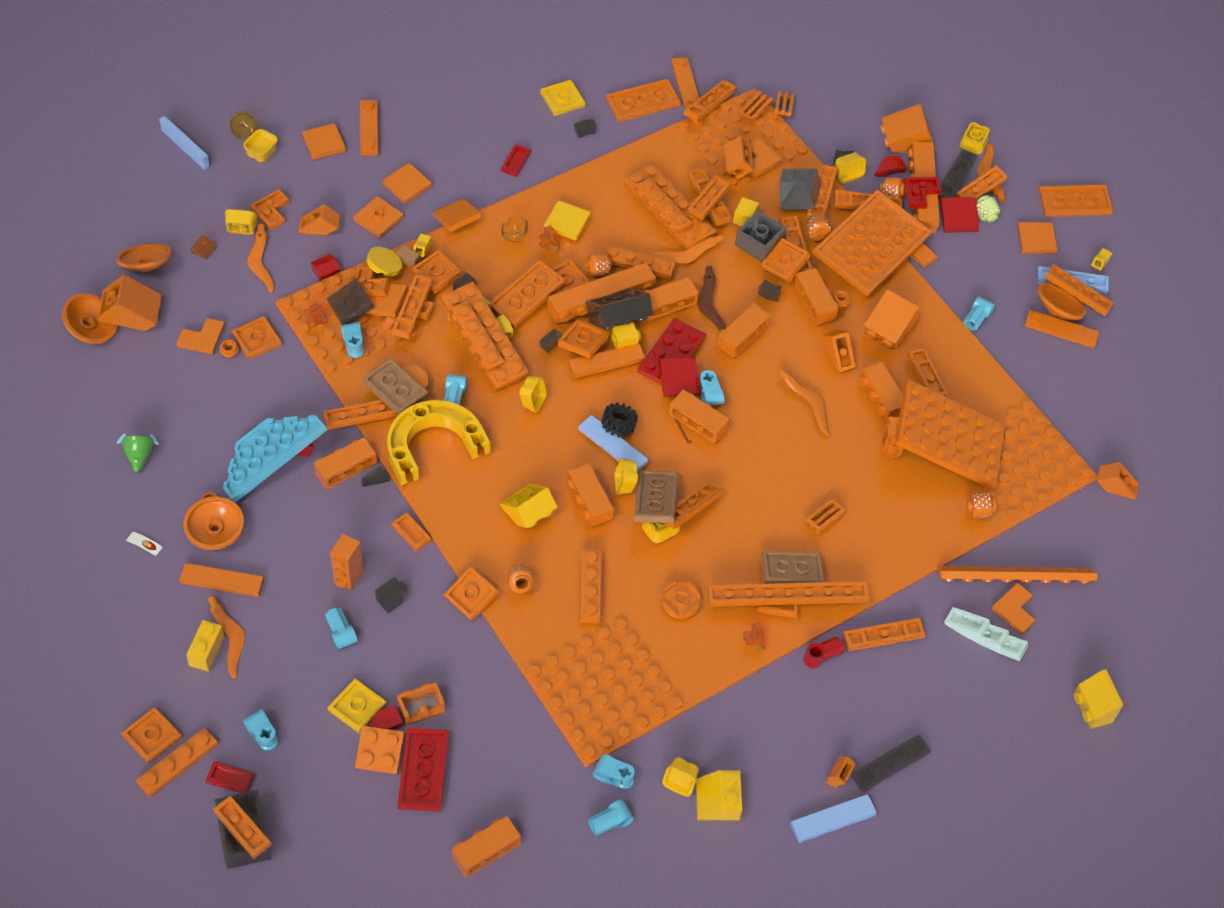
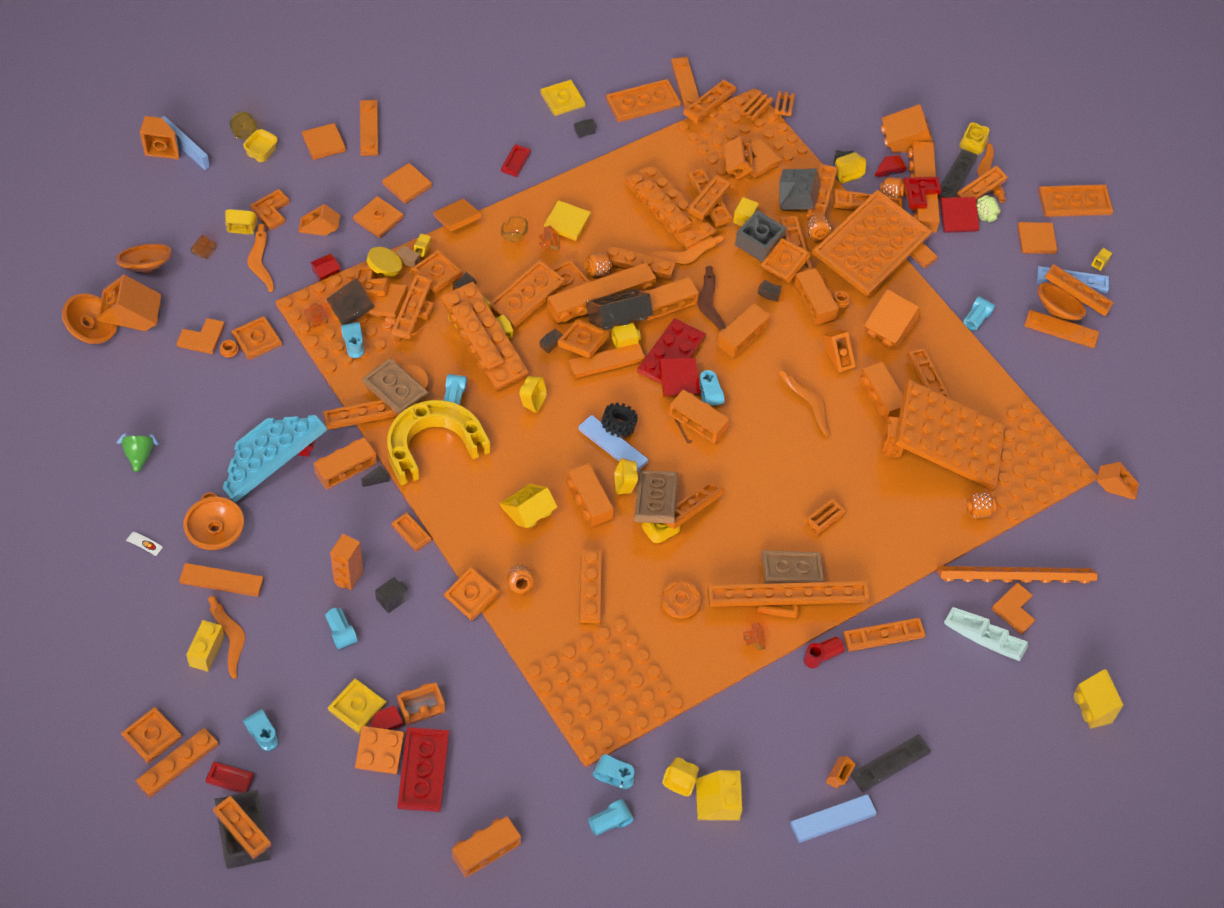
none -> orange slope [140,116,180,159]

